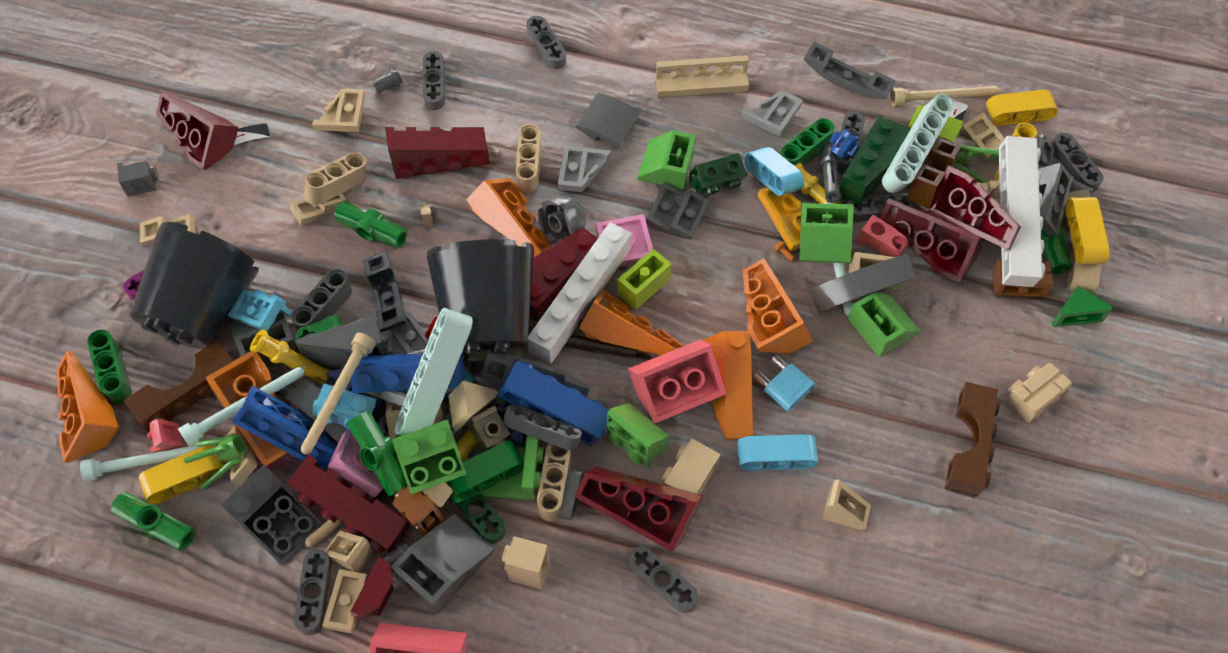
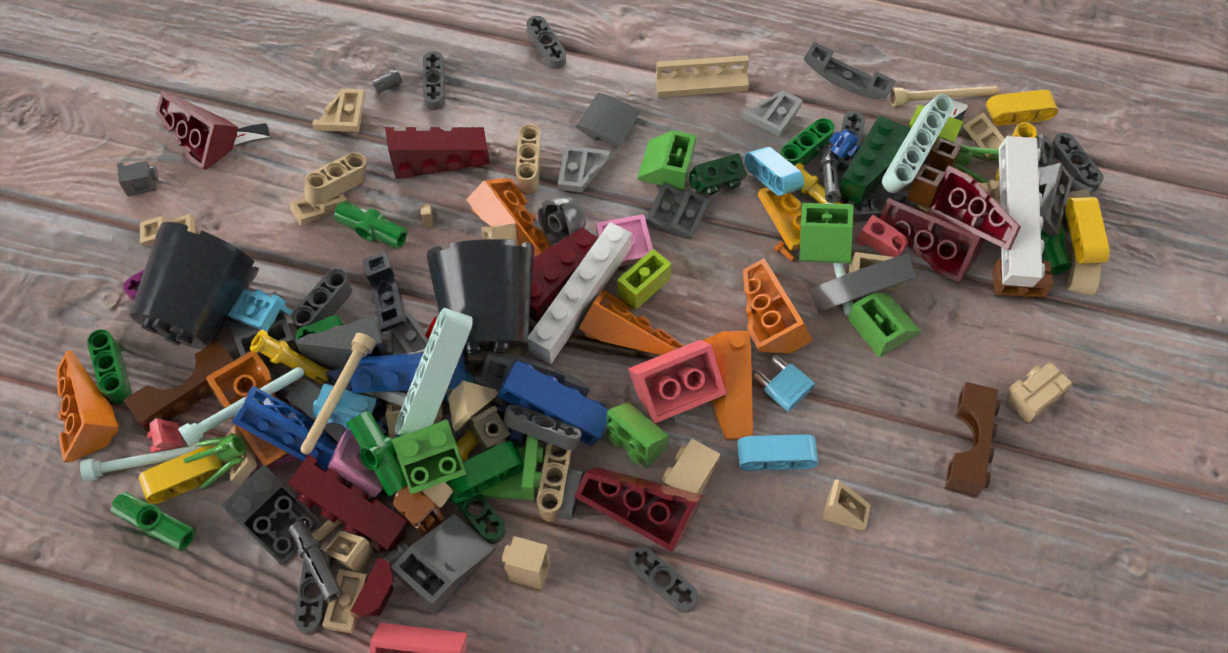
green slope [1052,286,1112,327] -> none
none -> dark grey pin [289,520,343,602]
none -> tan slope [481,223,518,246]

